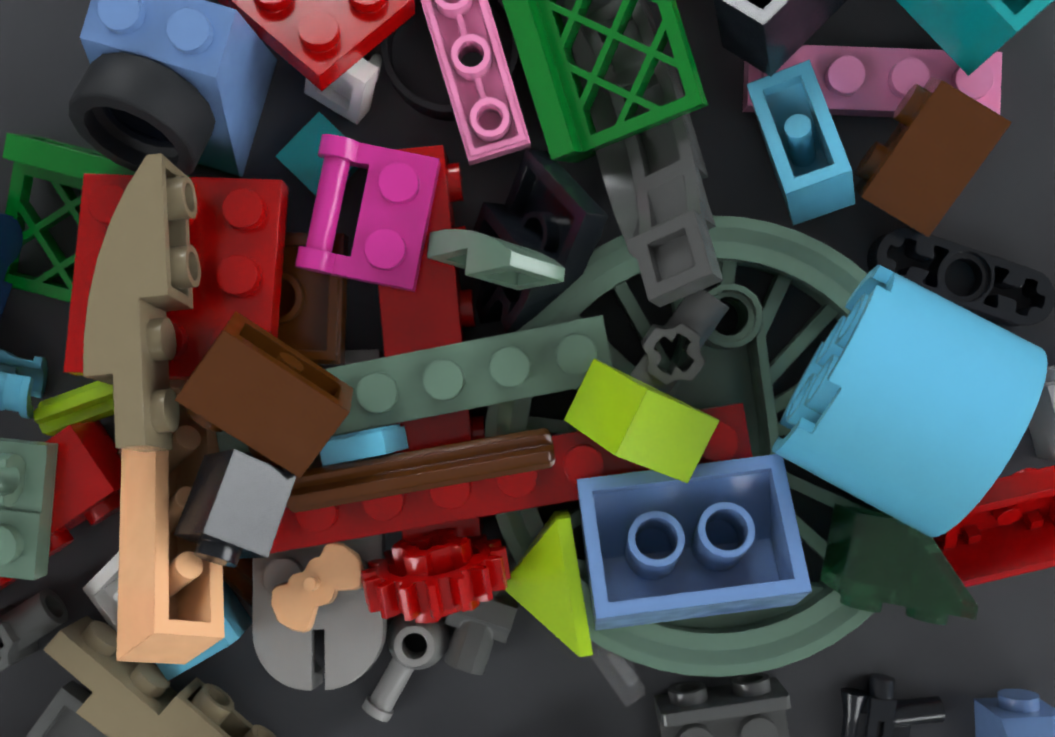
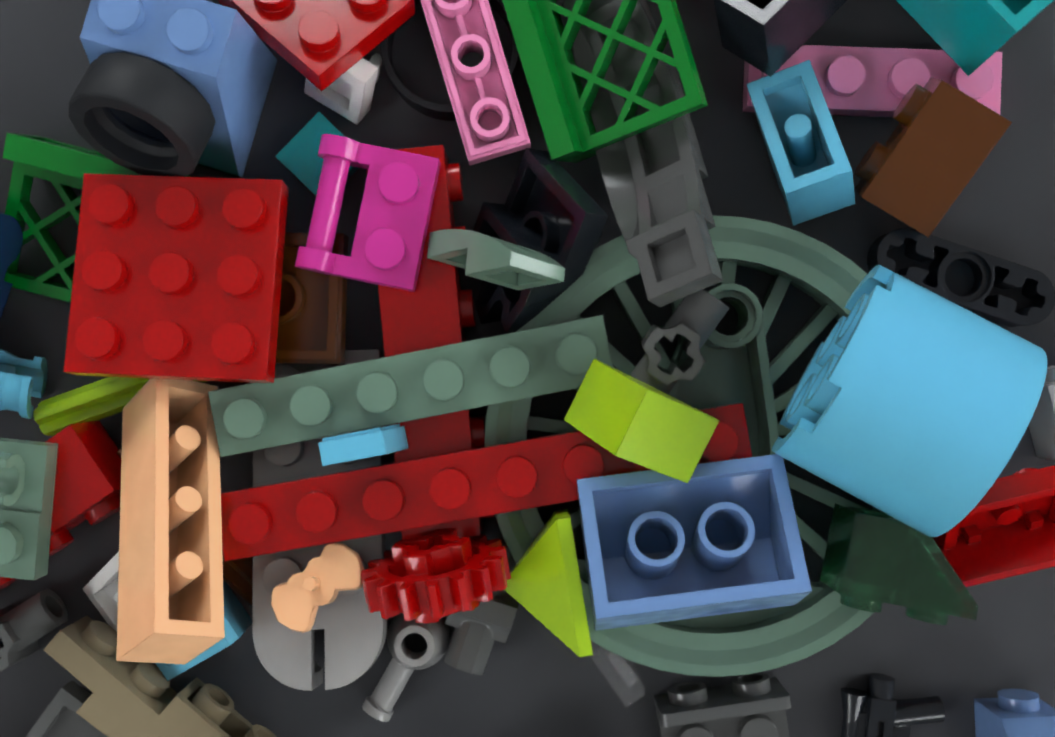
dark tan slope [83,153,201,452] -> none
brick [174,449,296,567] -> none
reddish brown brick [175,311,354,478] -> none
reddish brown axle [286,428,555,513] -> none

